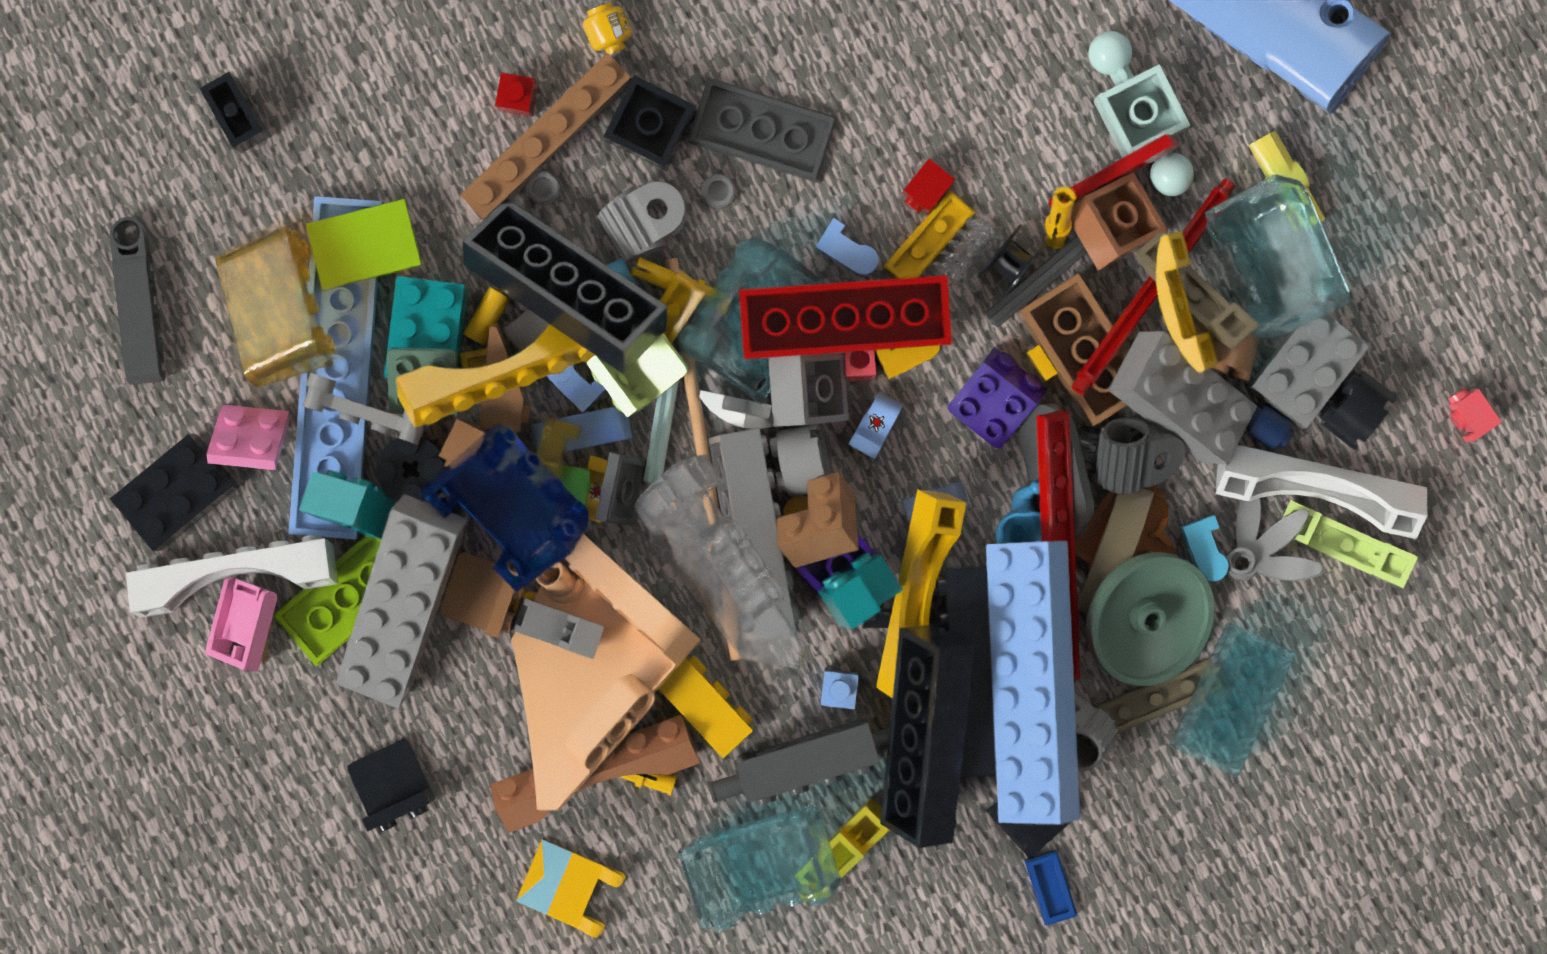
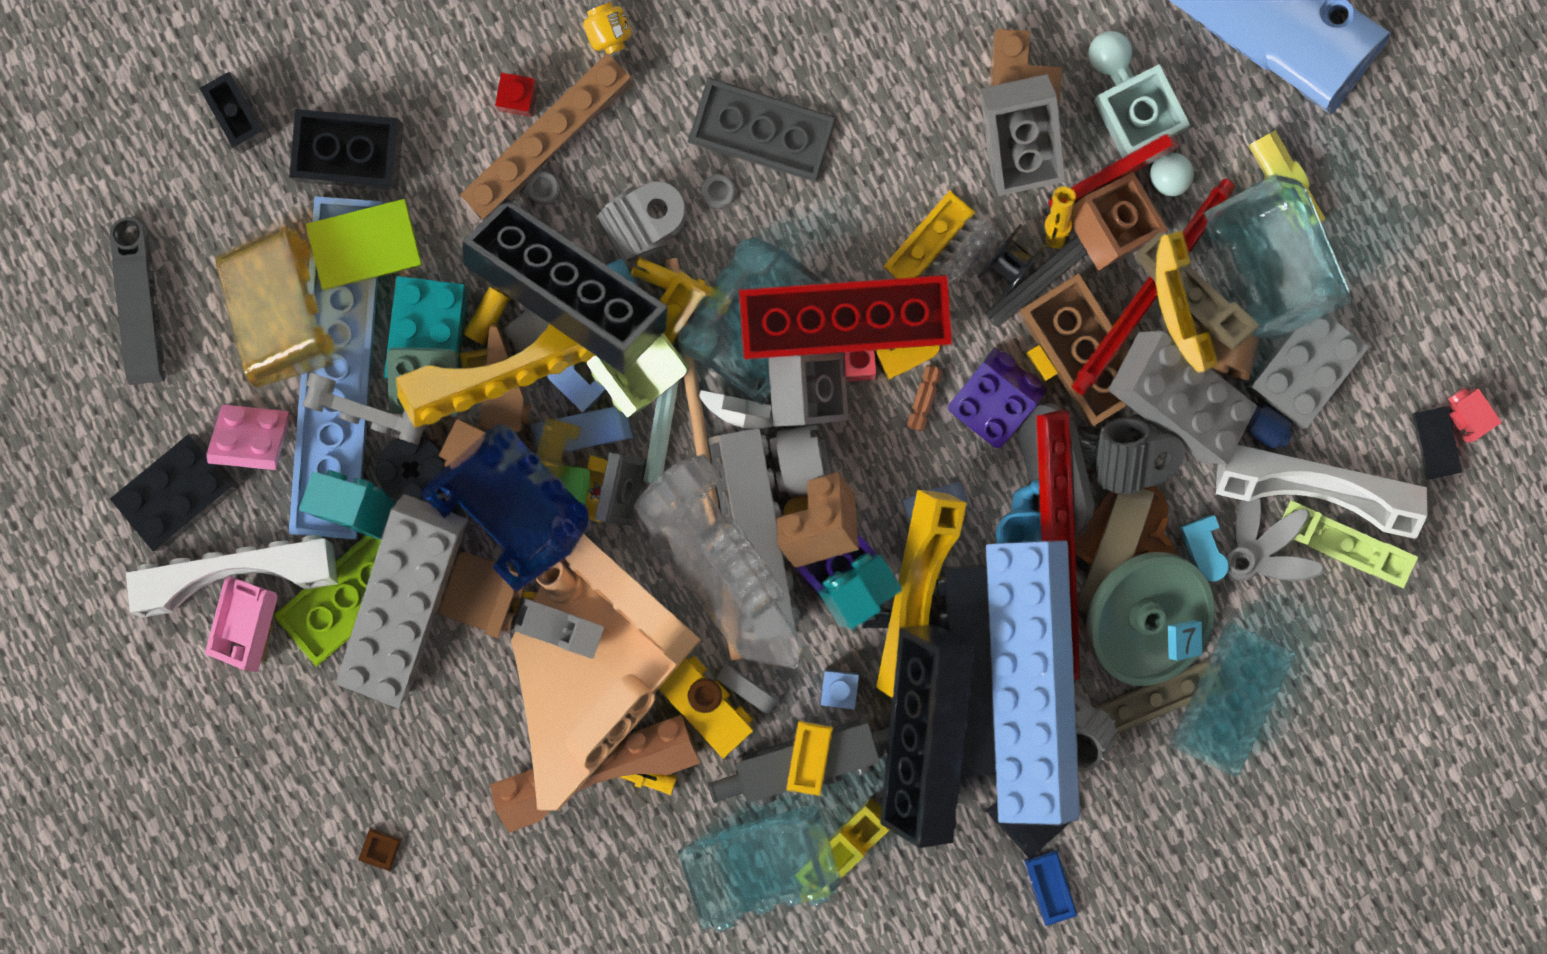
black bracket [347,739,435,833] -> none
yellow flag [516,839,626,938] -> none
black brick [603,75,697,172] -> none
light blue leg [815,218,878,277] -> none
light blue leg [848,391,903,460] -> none
red brick [902,158,956,214] -> none
black brick [1319,370,1397,450] -> none
none -> black brick [289,109,404,191]
none -> reddish brown tile [358,827,403,872]
none -> reddish brown tile [688,678,722,713]
none -> light grey beam [716,663,778,714]
none -> yellow tile [786,720,833,796]
none -> nougat axle [907,365,943,431]
none -> light grey brick [980,74,1065,196]
none -> medium nougat brick [990,29,1062,104]
none -> medium azure tile [1168,620,1202,661]
none -> black tile [1412,406,1462,480]

